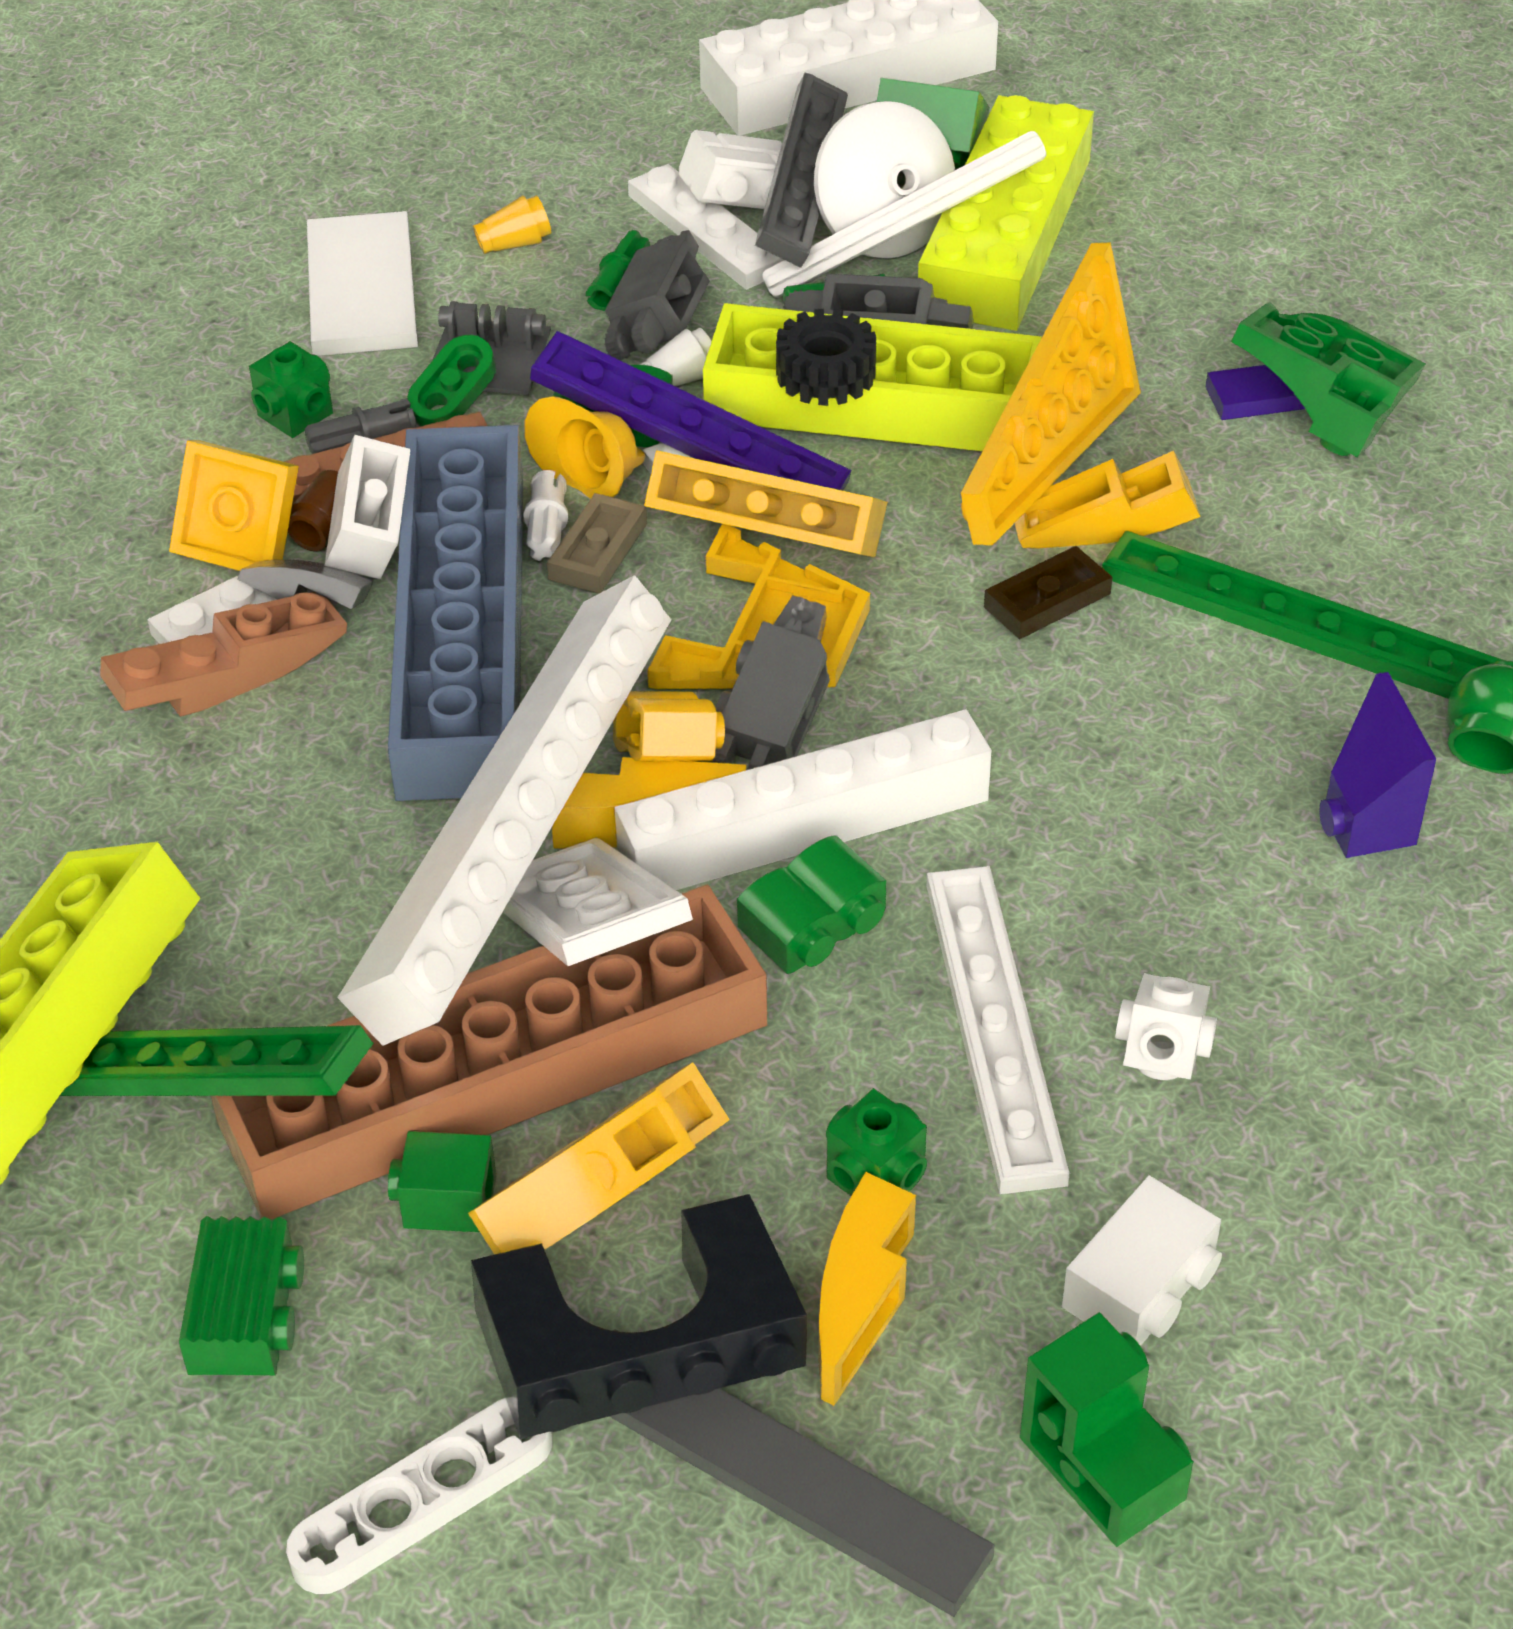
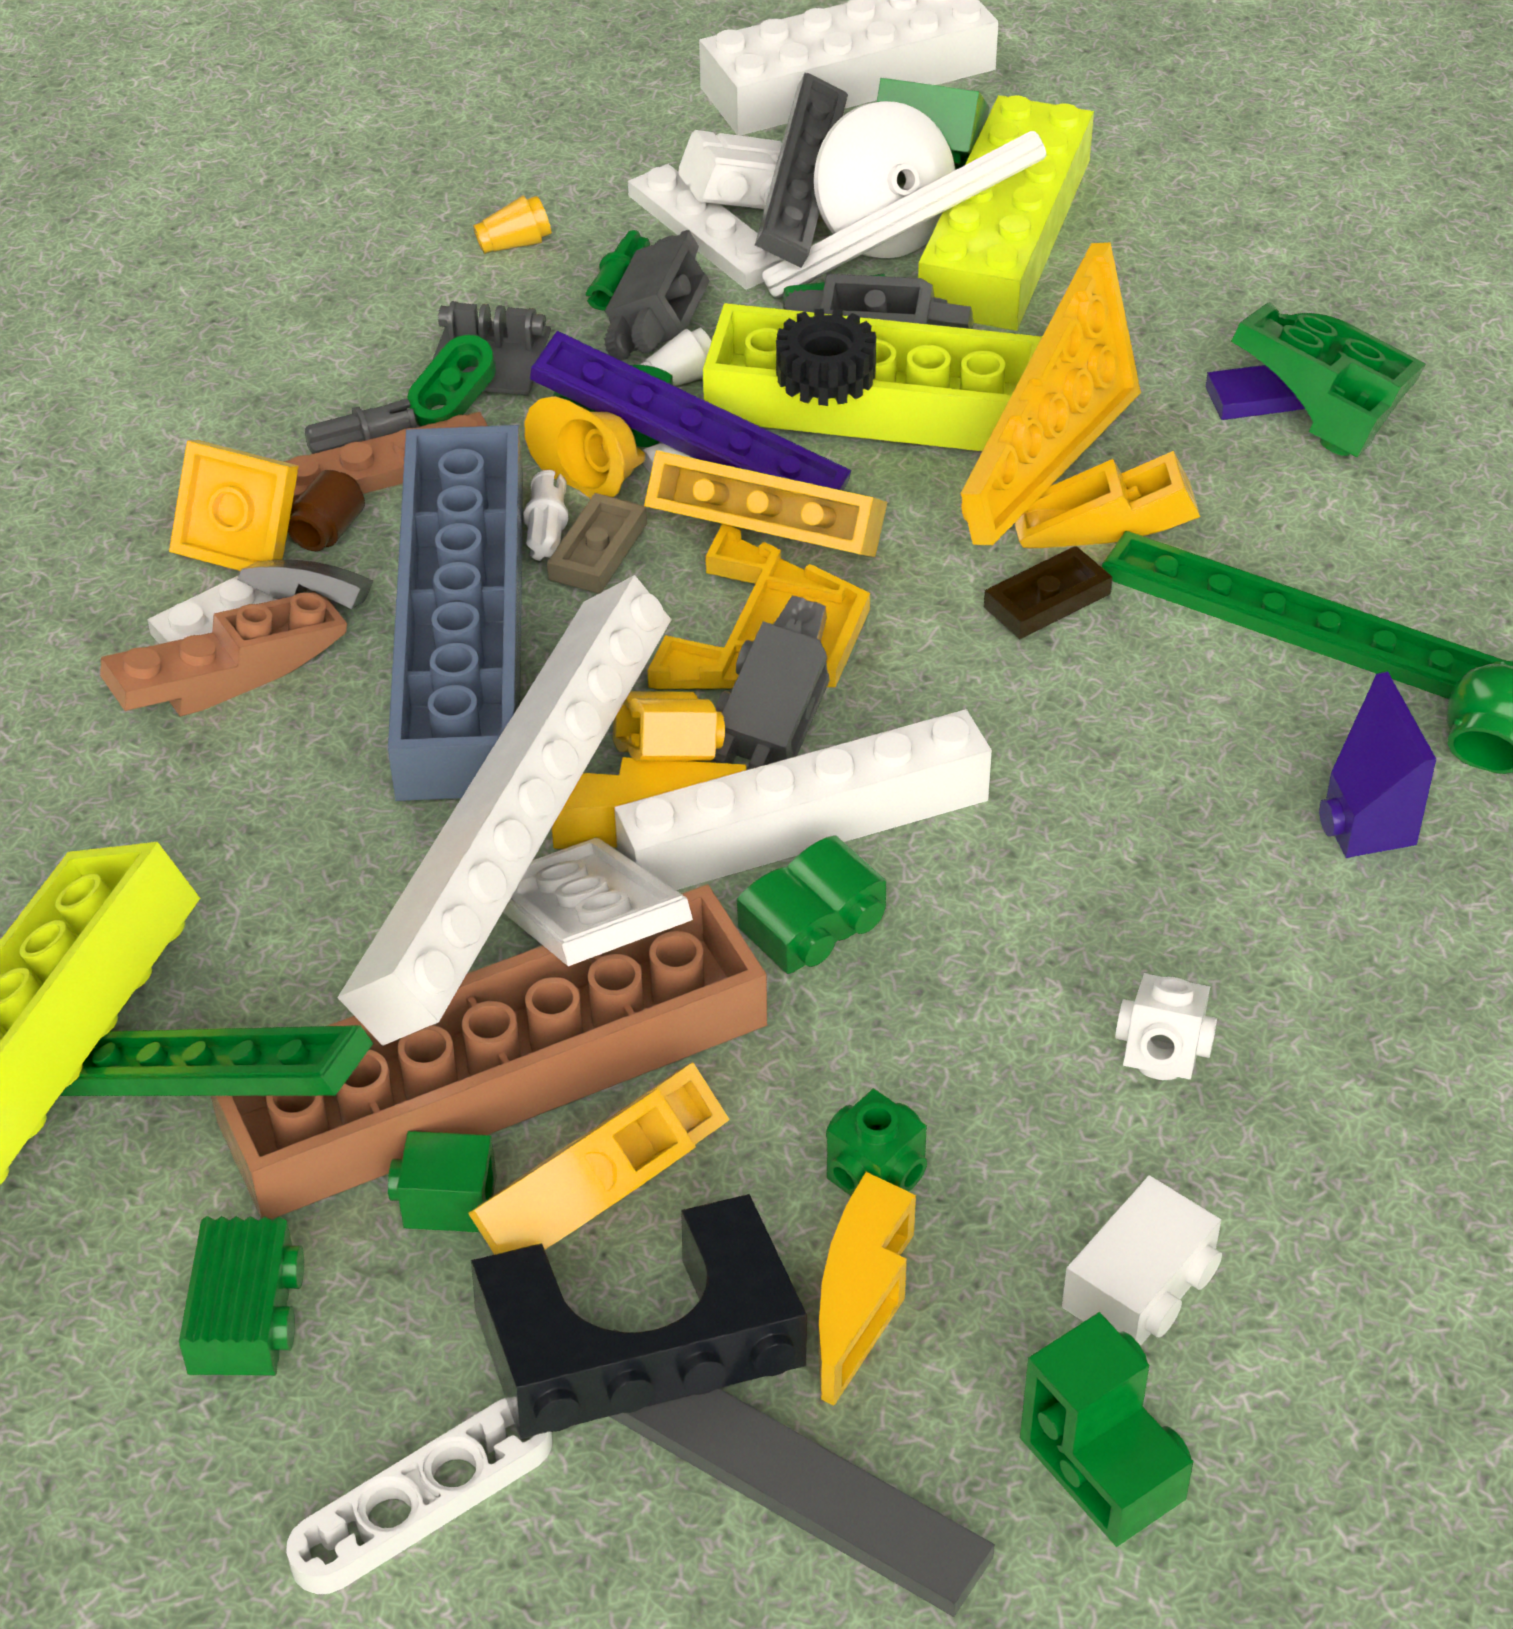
green brick [249,341,333,438] -> none
white tile [307,211,418,356] -> none
white brick [324,435,410,579] -> none
white tile [926,866,1069,1194] -> none

